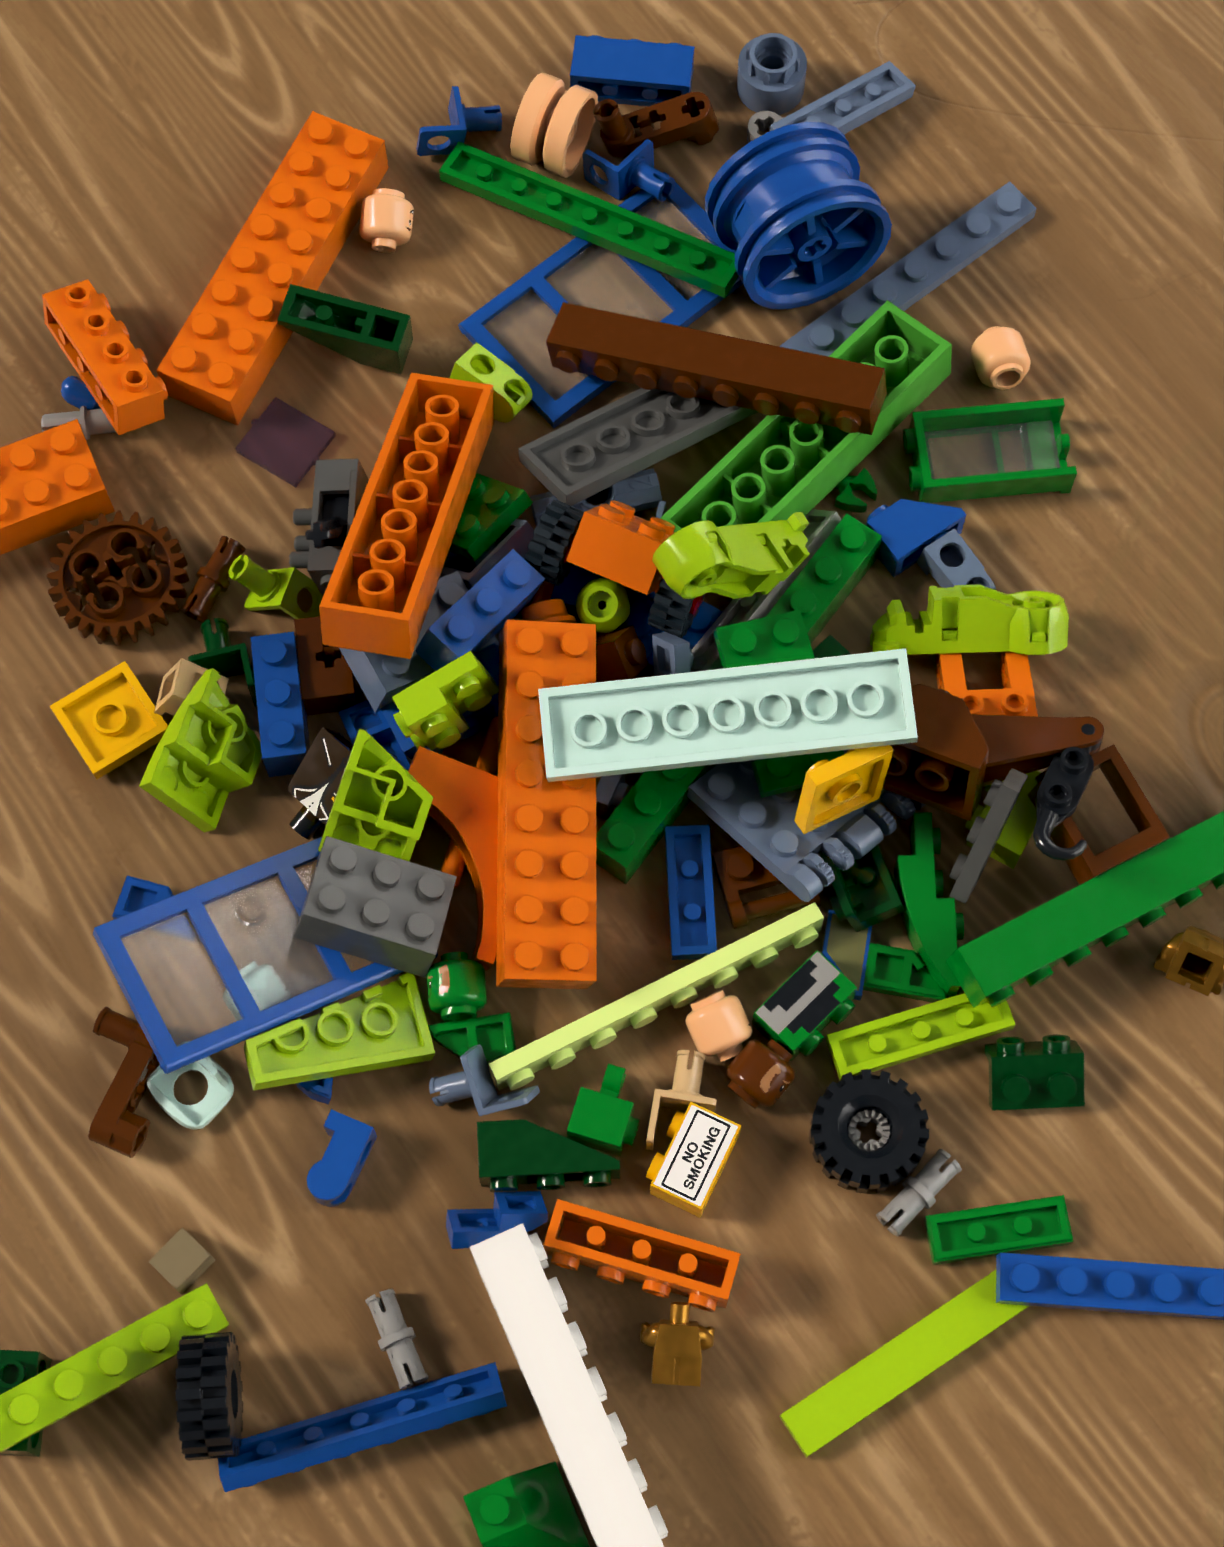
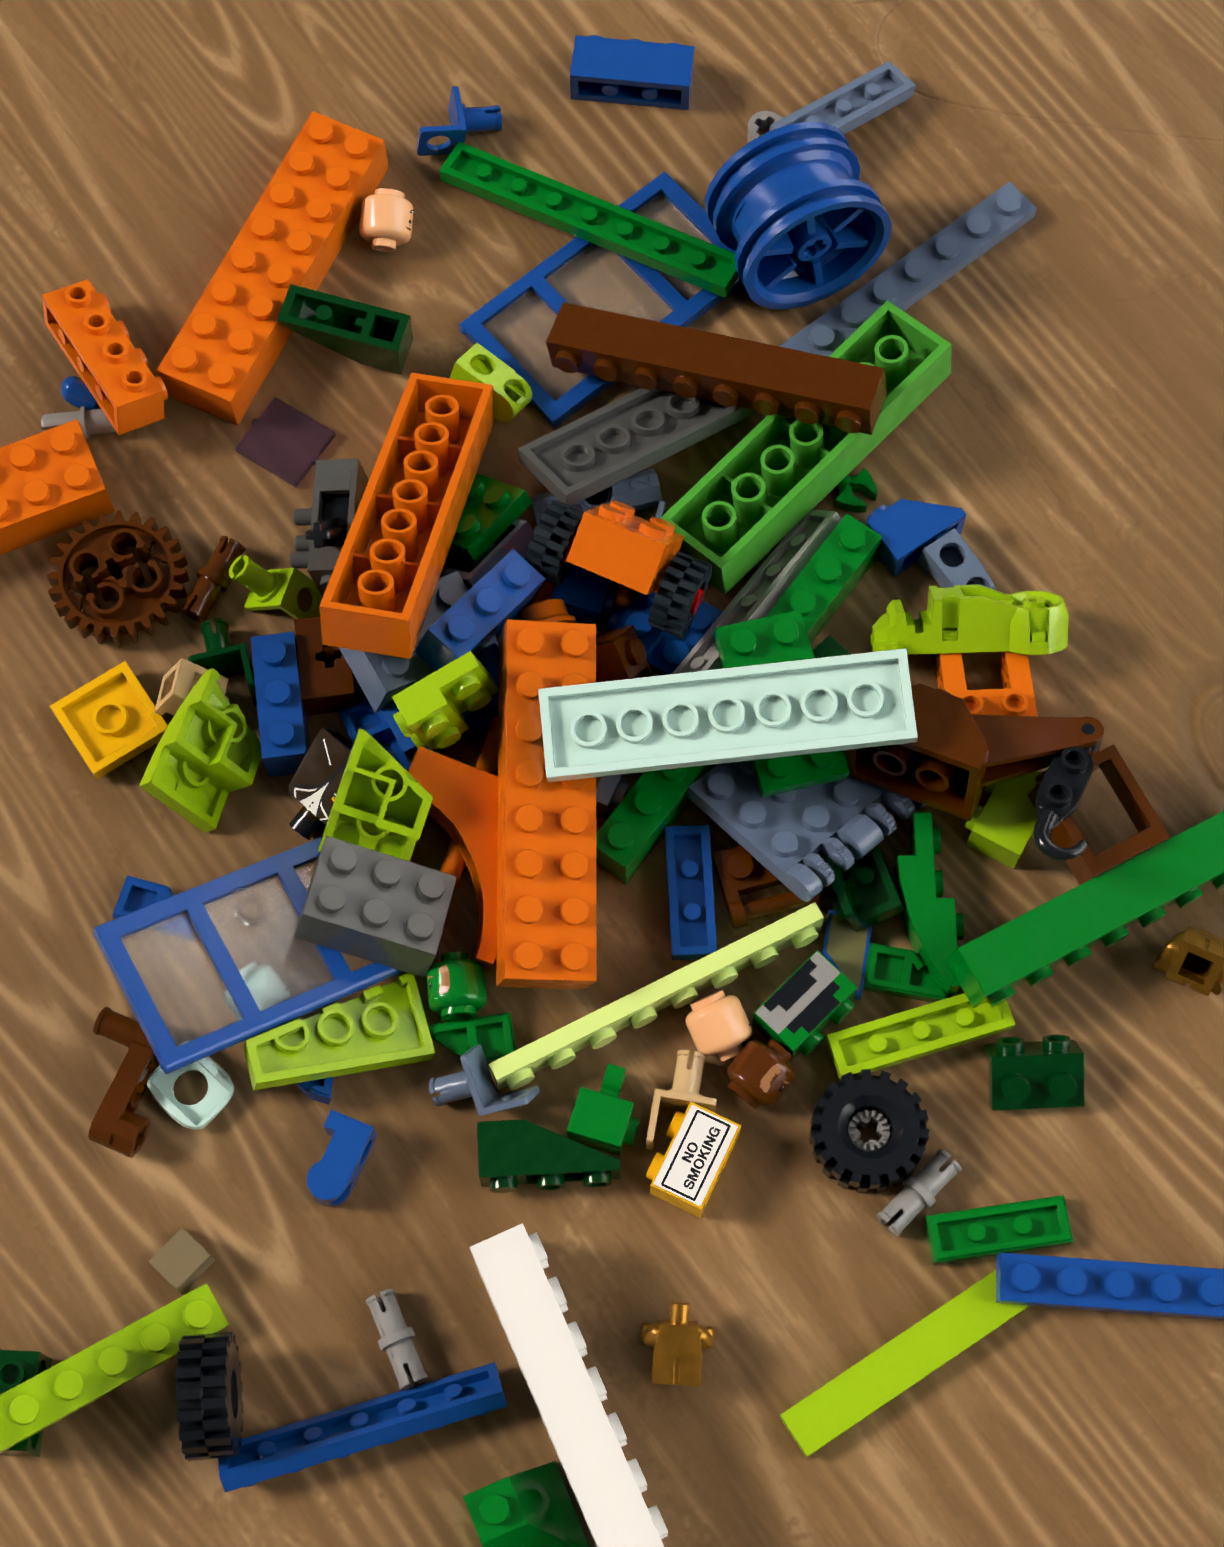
blue slope [446,1191,548,1249] -> none
light nougat wheel [510,73,598,178] -> none
orange brick [543,1199,741,1312] -> none
lime plate [576,578,630,633] -> none
blue bracket [582,139,675,202] -> none
reddish brown beam [593,92,719,158] -> none
lime piece [652,512,810,599] -> none
sand blue plate [652,632,693,676] -> none
sand blue piece [737,33,807,115] -> none
yellow plate [794,745,894,834] -> none
door [903,398,1077,503] -> none
dark grey plate [949,768,1028,904] -> none
light nougat head [971,326,1031,390] -> none

